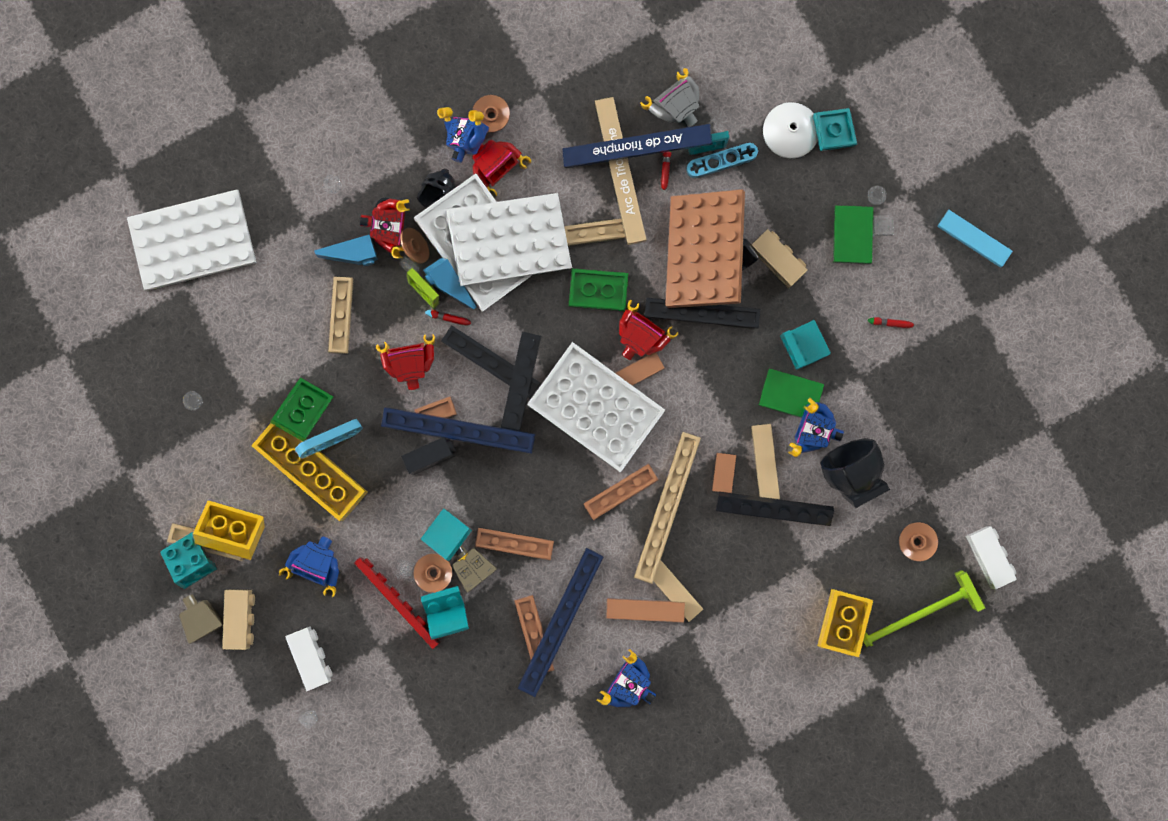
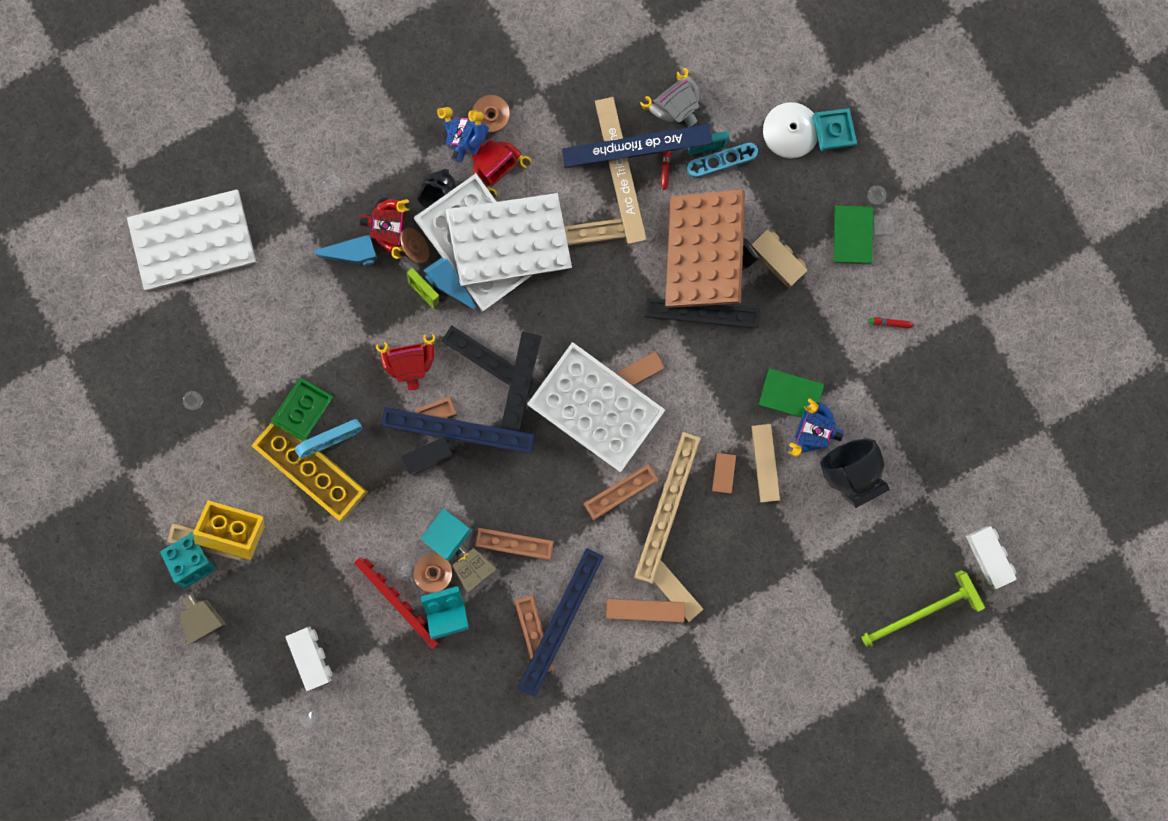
tan brick [222,589,255,650] -> none
blue torso [279,537,339,598] -> none
tan tile [328,277,353,354] -> none
red piece [425,309,471,325] -> none
green tile [569,269,629,312] -> none
torso [597,649,656,707] -> none
red torso [619,300,678,360] -> none
black plate [716,491,834,526] -> none
teal bracket [780,320,830,370] -> none
yellow brick [817,589,873,657] -> none
nougat dish [899,522,938,561] -> none
medium azure tile [937,210,1012,268] -> none

